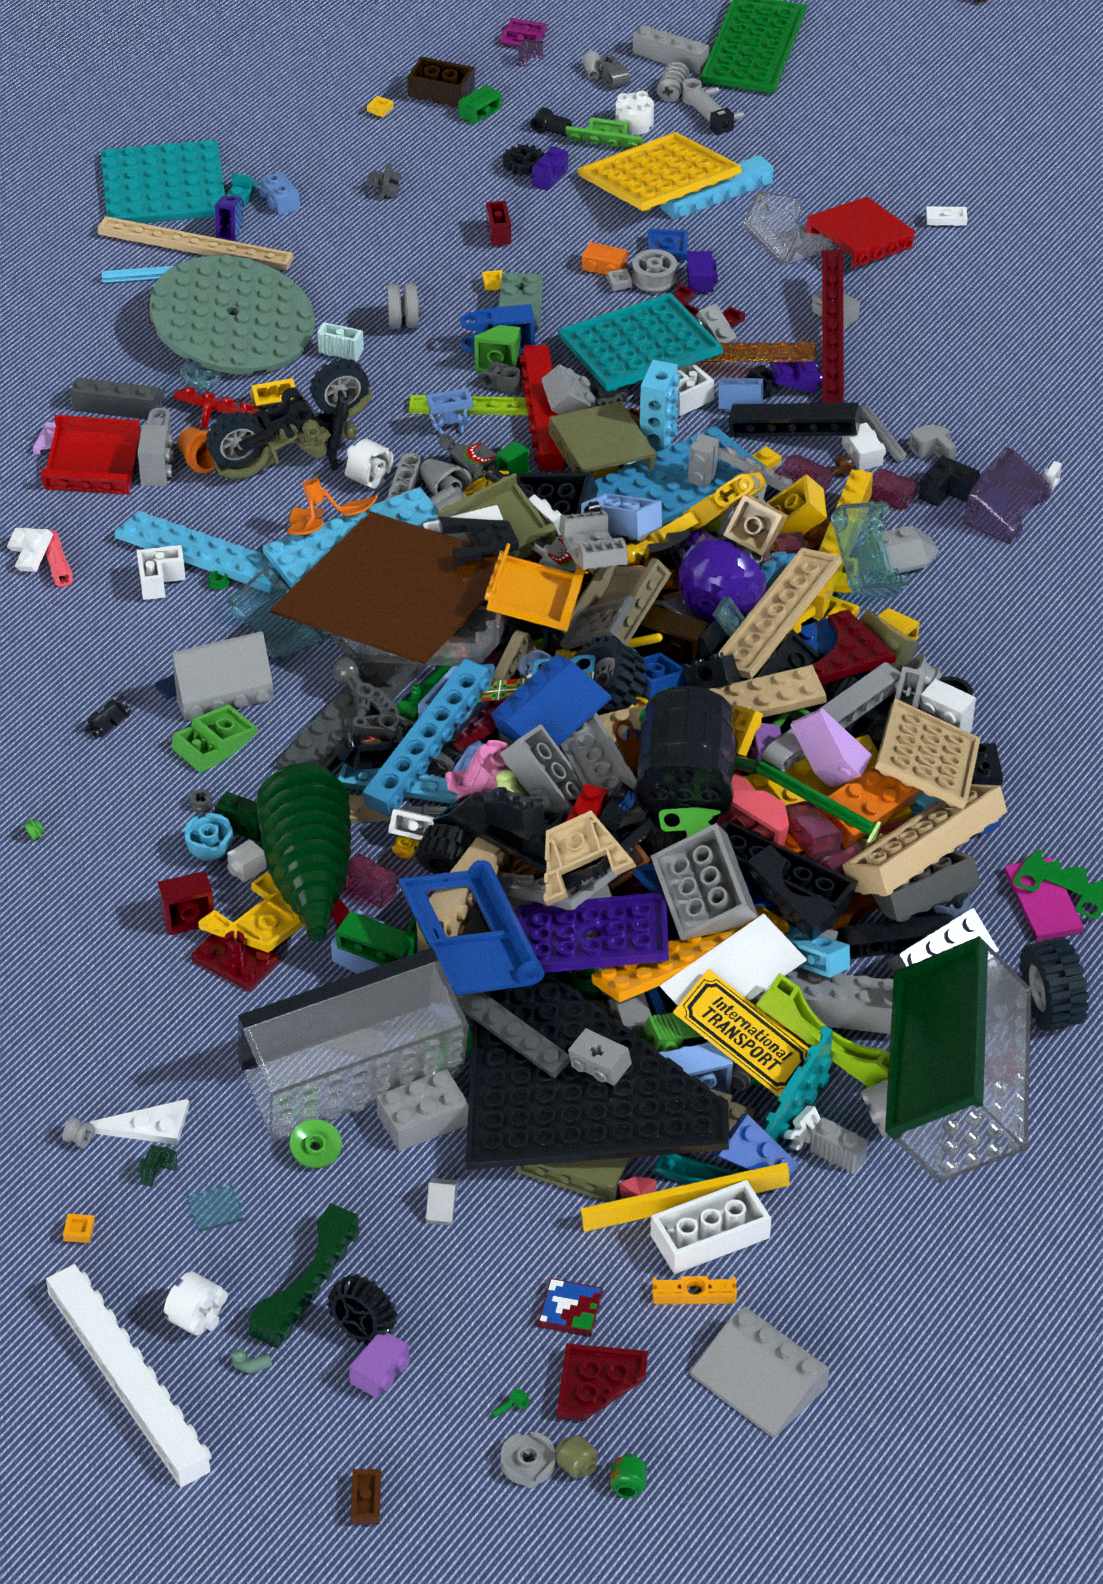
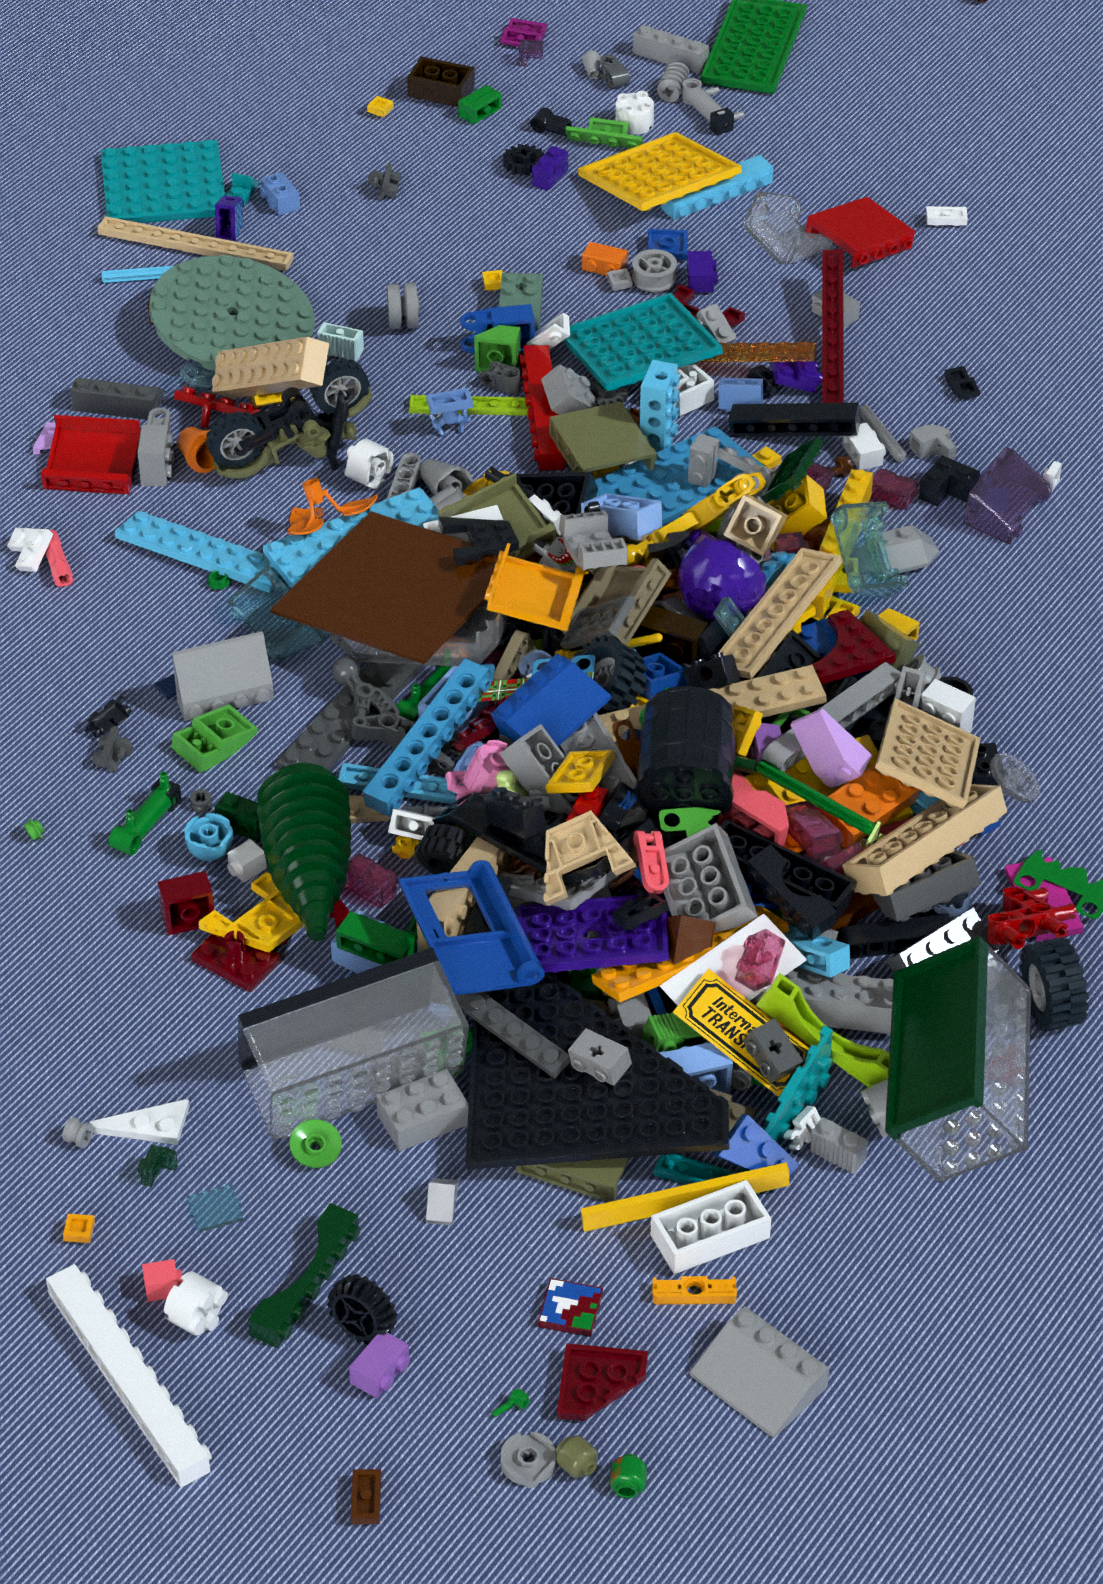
white brick [137,545,186,600] -> none
sand green arm [231,1349,272,1373] -> none
black torso [337,728,408,770] -> none
dark grey torso [438,433,502,482] -> none
dark red brick [486,201,511,246] -> none
green brick [496,441,530,474] -> none
coral slope [619,1176,657,1198] -> none
none -> dark grey hips [92,726,134,773]
none -> green piece [108,772,182,856]
none -> coral brick [142,1259,183,1302]
none -> tan brick [212,337,329,399]
none -> white bracket [527,313,570,350]
none -> yellow tile [545,750,616,794]
none -> black wing [612,887,669,931]
none -> coral plate [633,830,669,895]
none -> reddish brown slope [667,915,716,965]
none -> clear pink brick [734,929,786,992]
none -> dark grey brick [743,1019,803,1084]
none -> dark green plate [761,436,823,504]
none -> black slope [944,366,981,400]
none -> red pin [987,887,1076,949]
none -> clear shield [990,753,1040,803]

